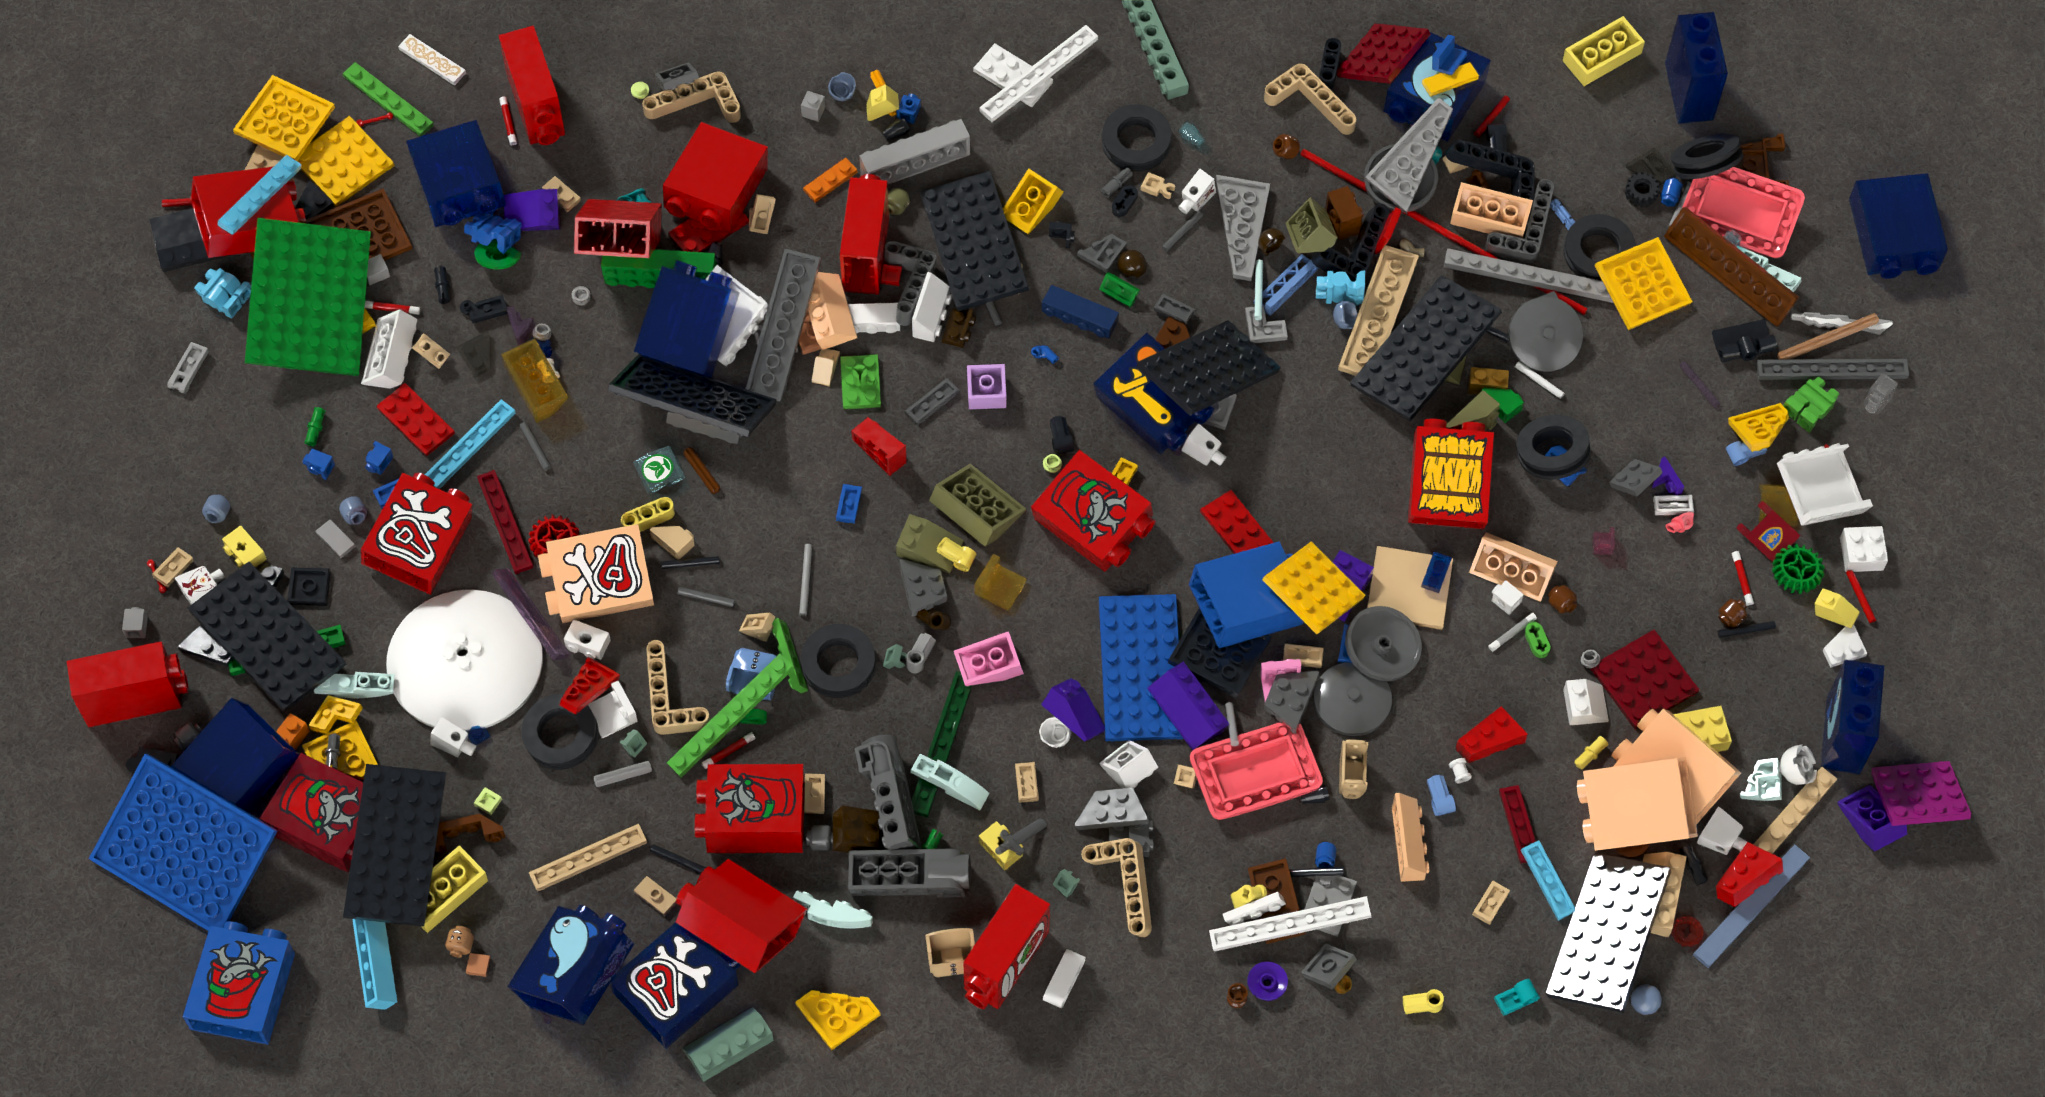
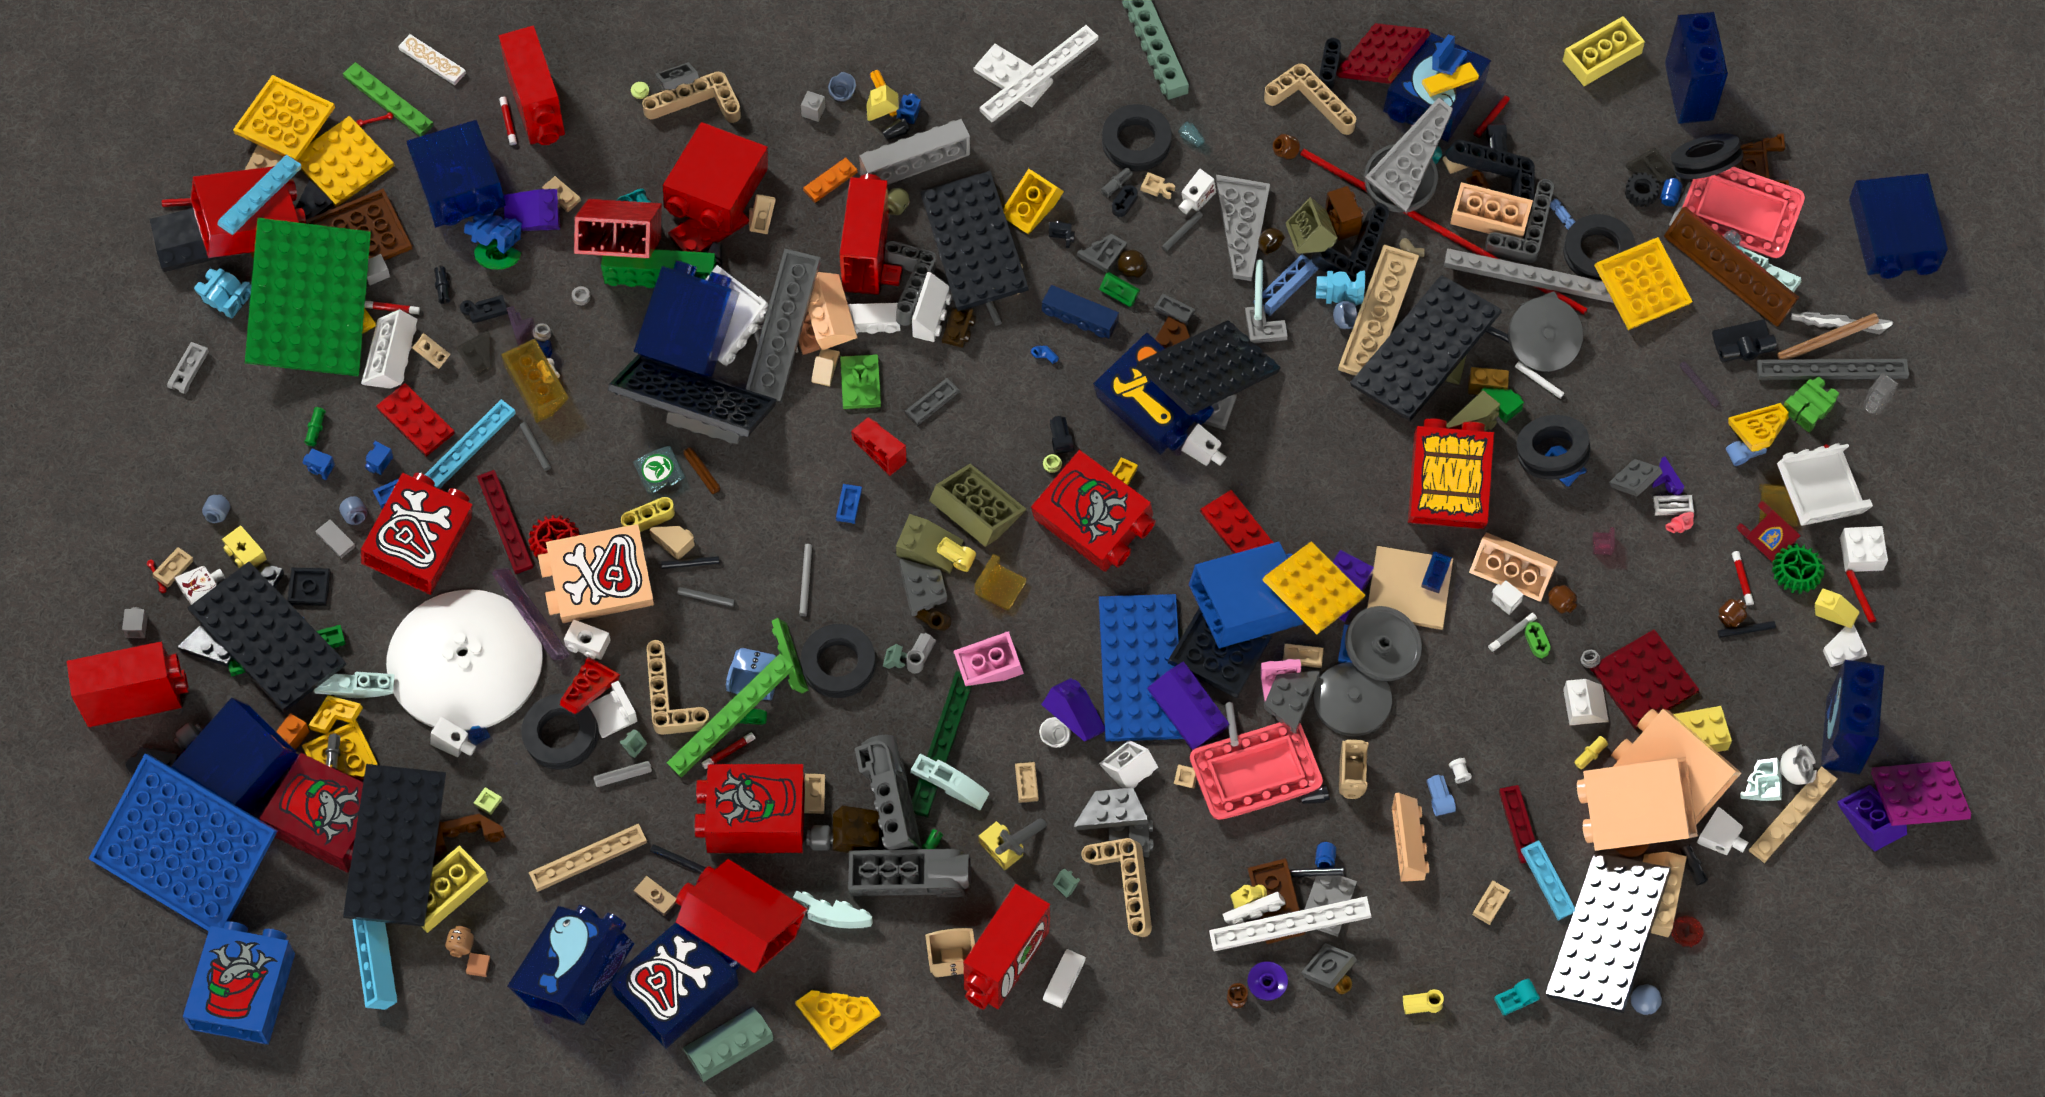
tan slope [739,613,775,642] -> none
lavender brick [967,364,1006,409] -> none
red tile [1374,207,1402,254] -> none
red wedge [1455,706,1528,763] -> none
sand blue tile [1693,844,1810,968] -> none
red wedge [1716,842,1784,907] -> none

